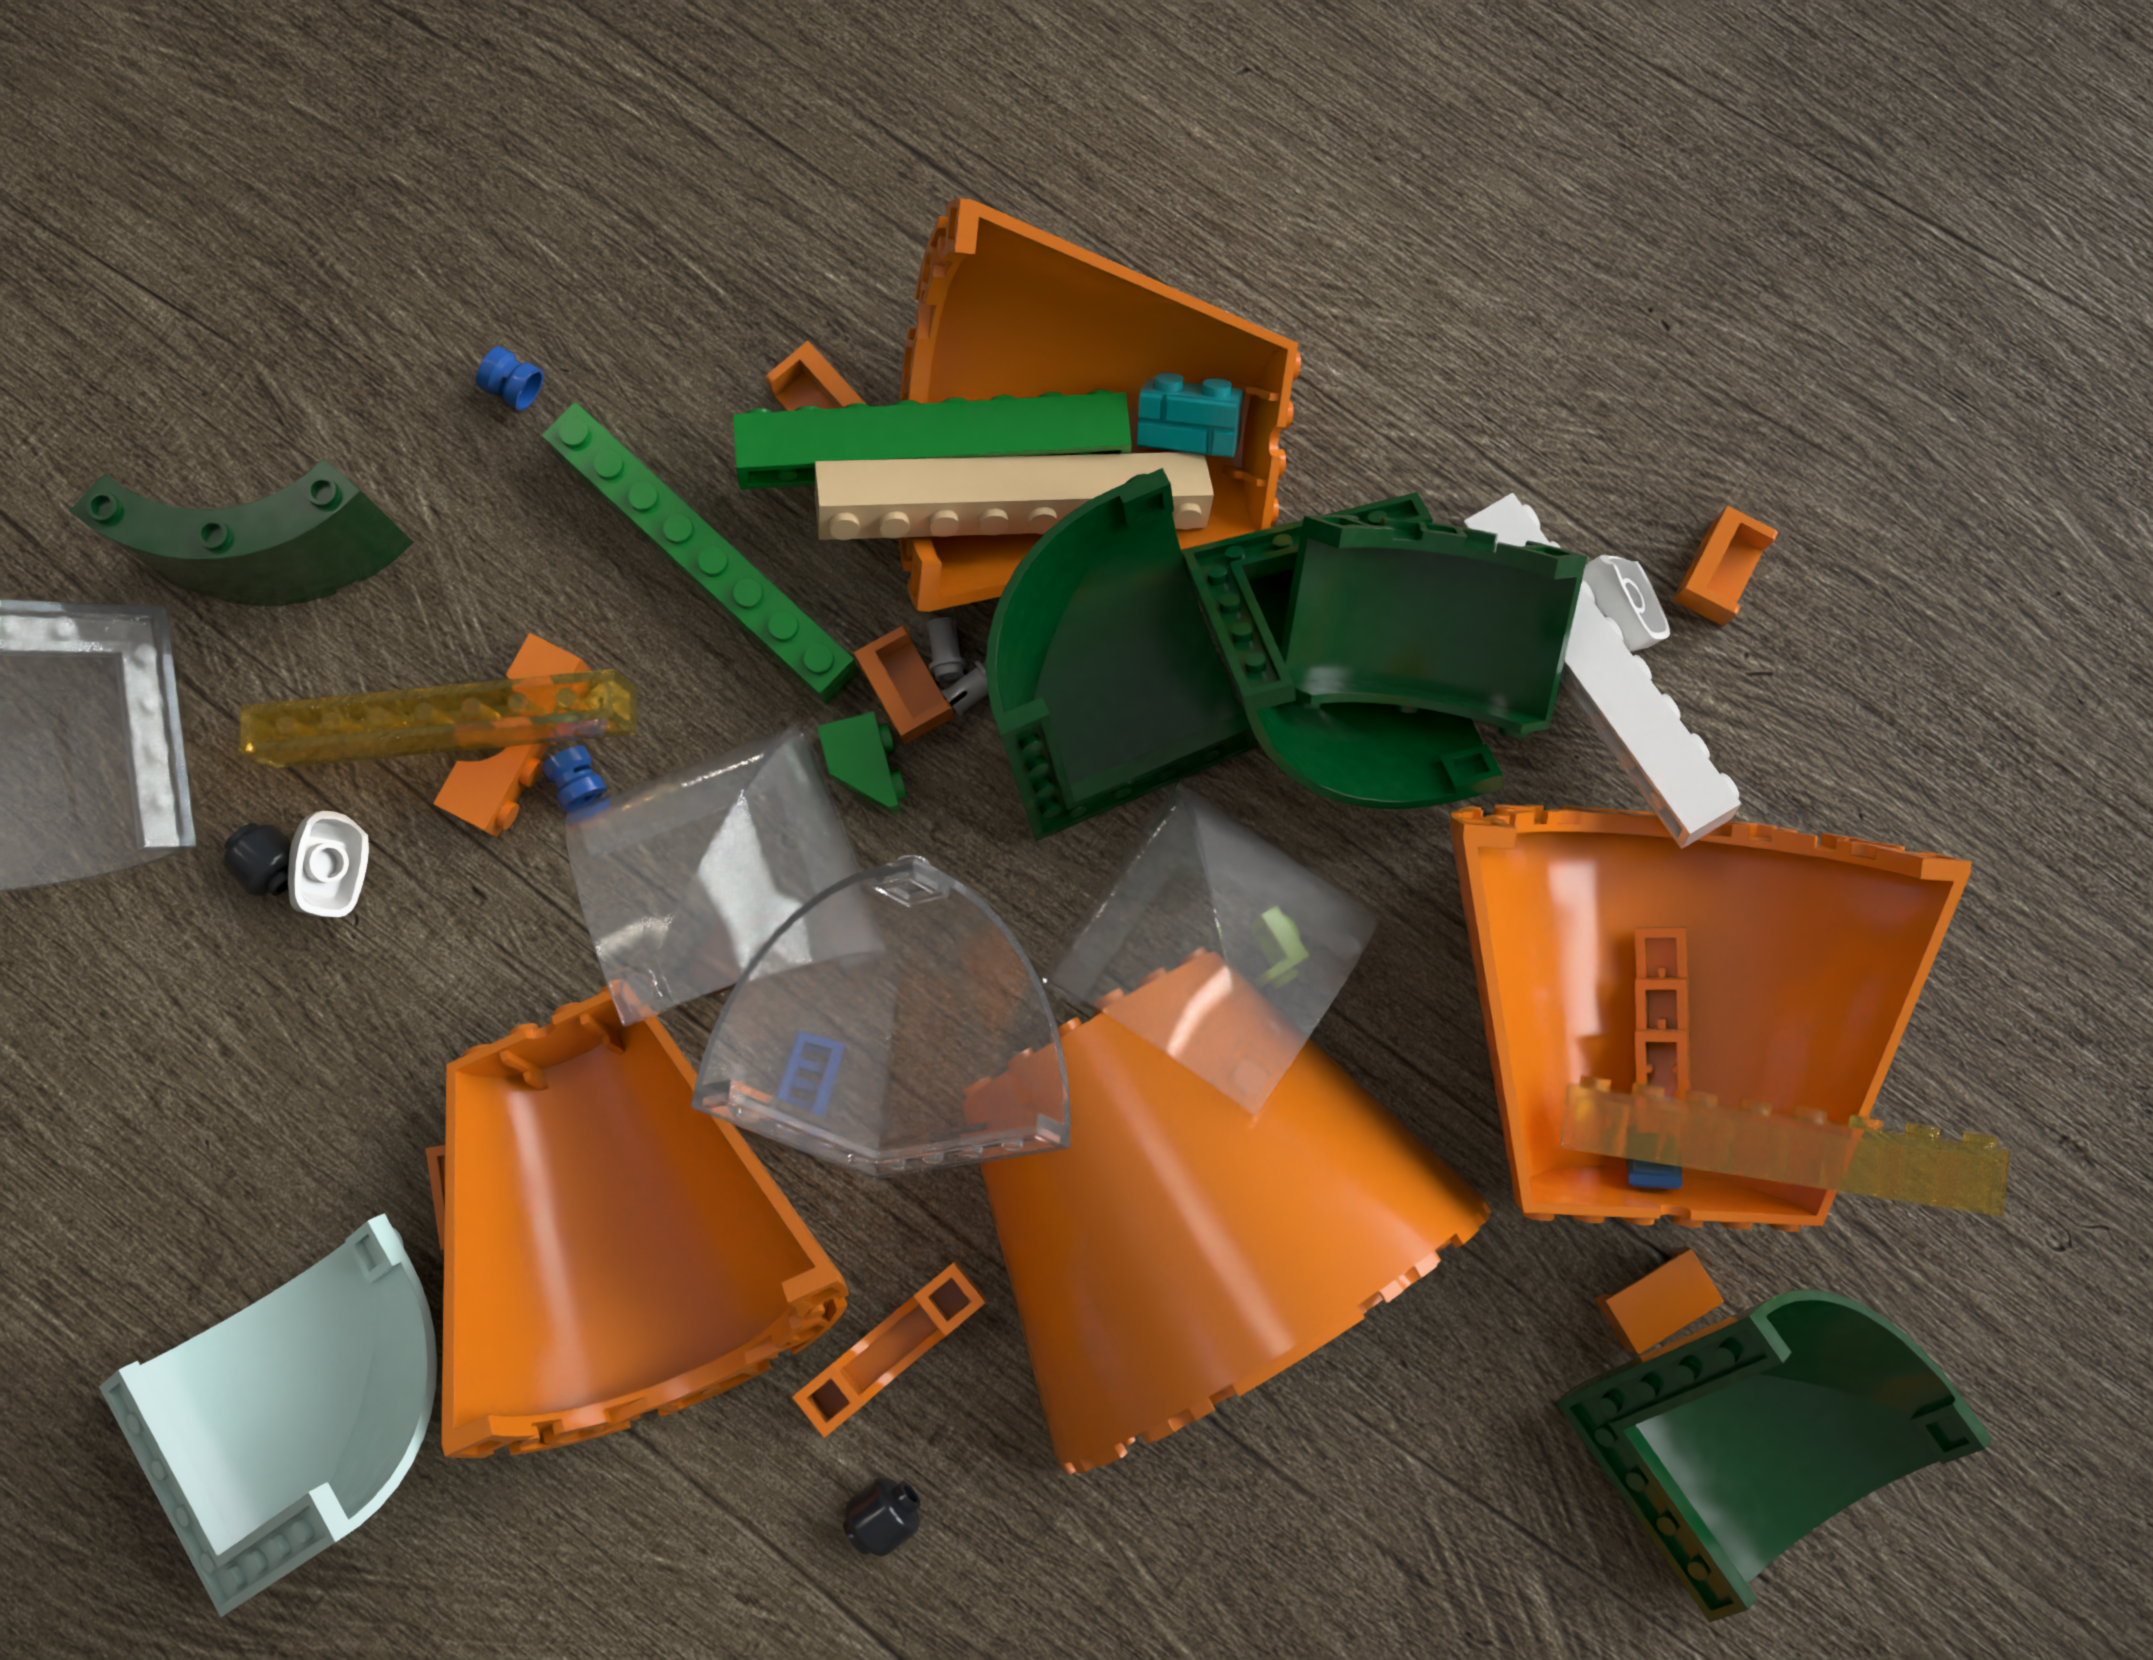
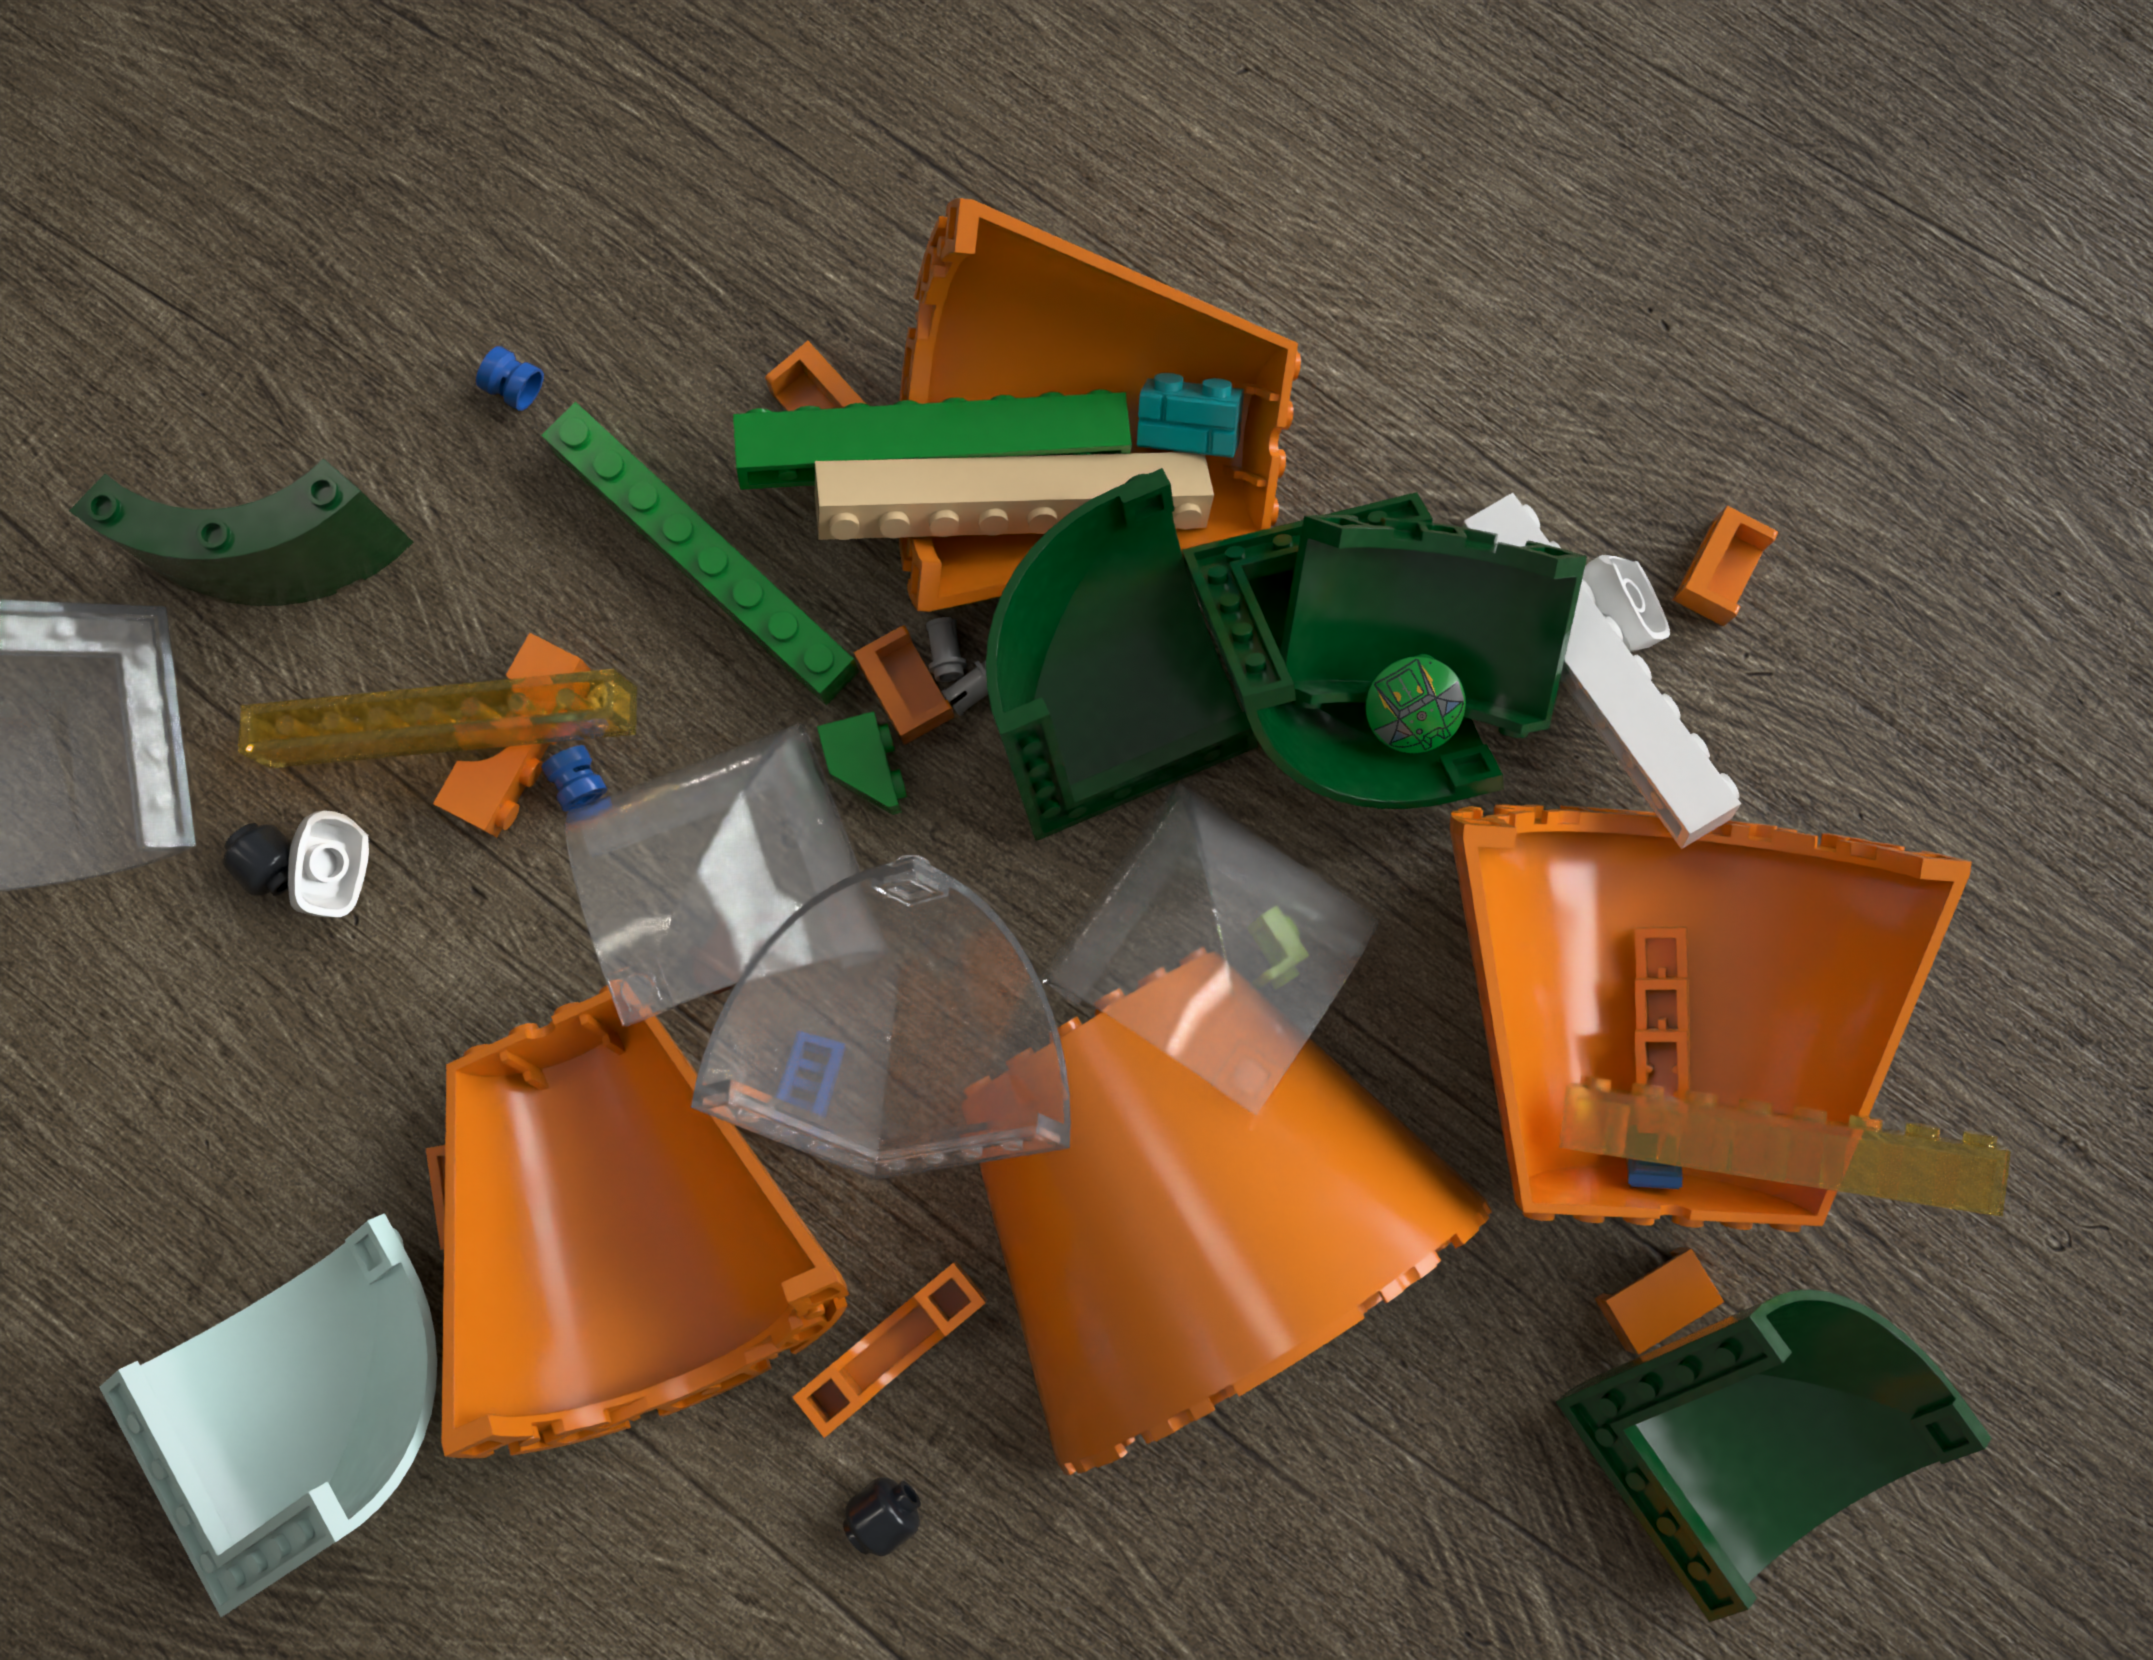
none -> green dish [1365,654,1466,753]

